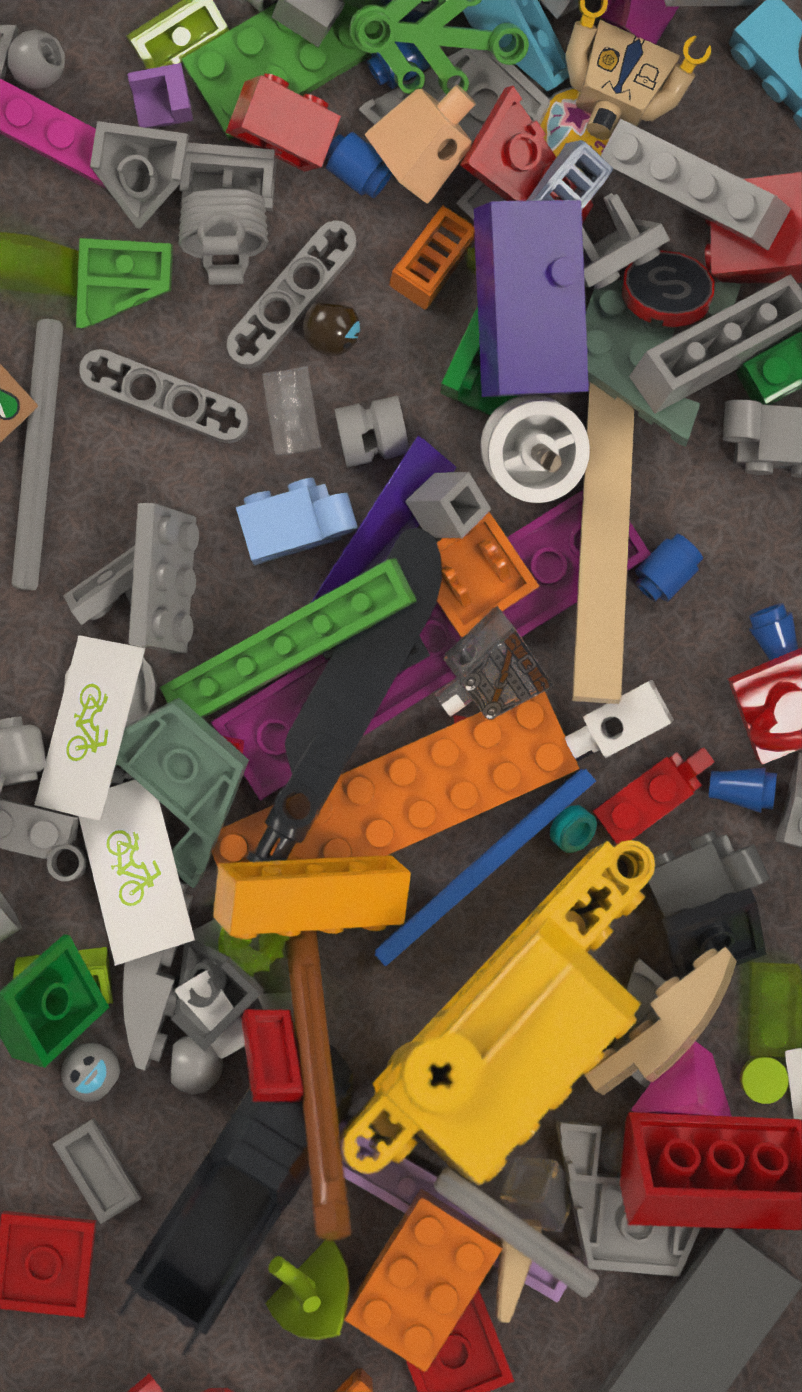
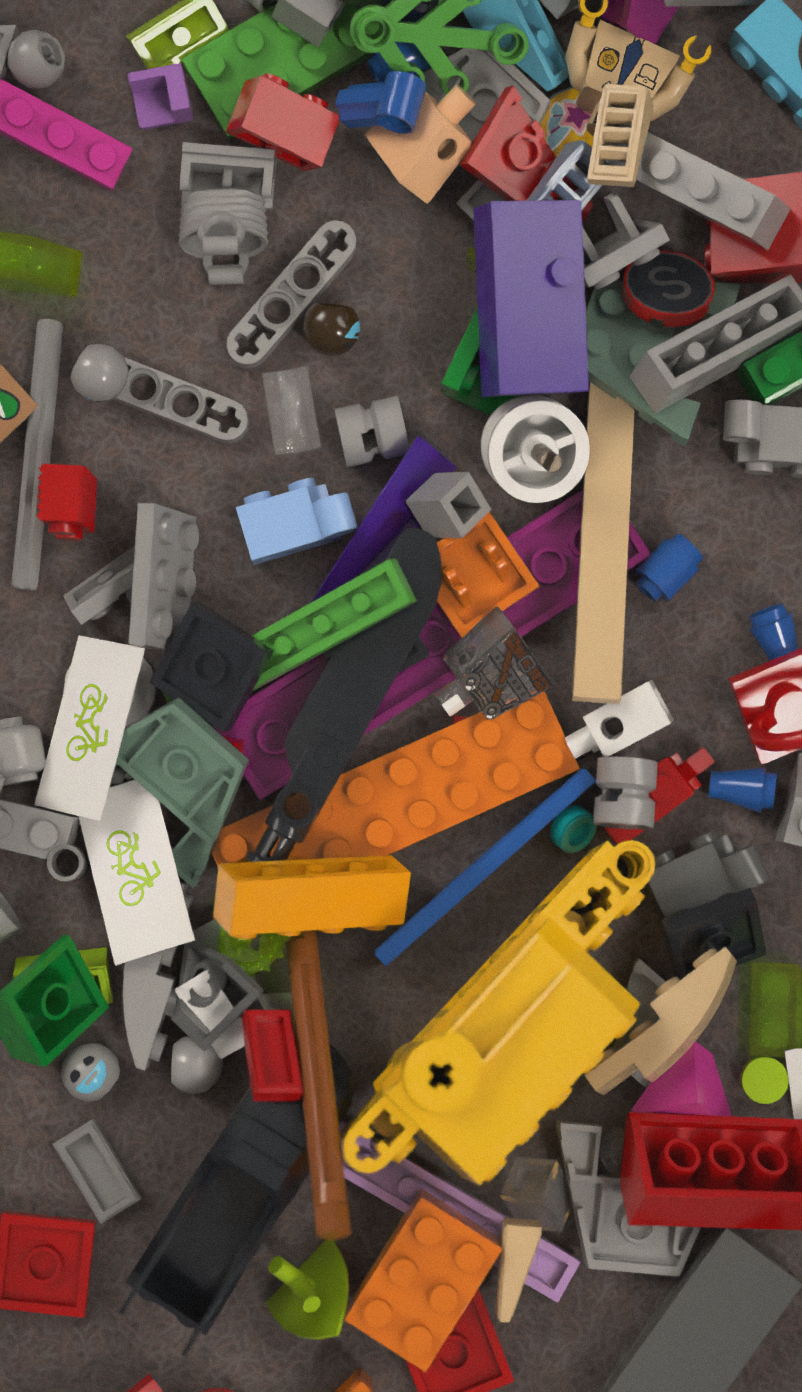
bright green wing [76,238,173,328] -> none
light grey slope [90,121,189,228] -> none
blue brick [326,132,393,199] -> none
orange slope [389,205,475,310] -> none
light grey axle [433,1167,599,1298] -> none
none -> red brick [36,464,97,541]
none -> light grey piece [70,343,129,402]
none -> black plate [149,602,274,732]
none -> blue piece [335,71,427,134]
none -> tan slope [587,84,654,187]
none -> light grey wheel [593,757,658,830]

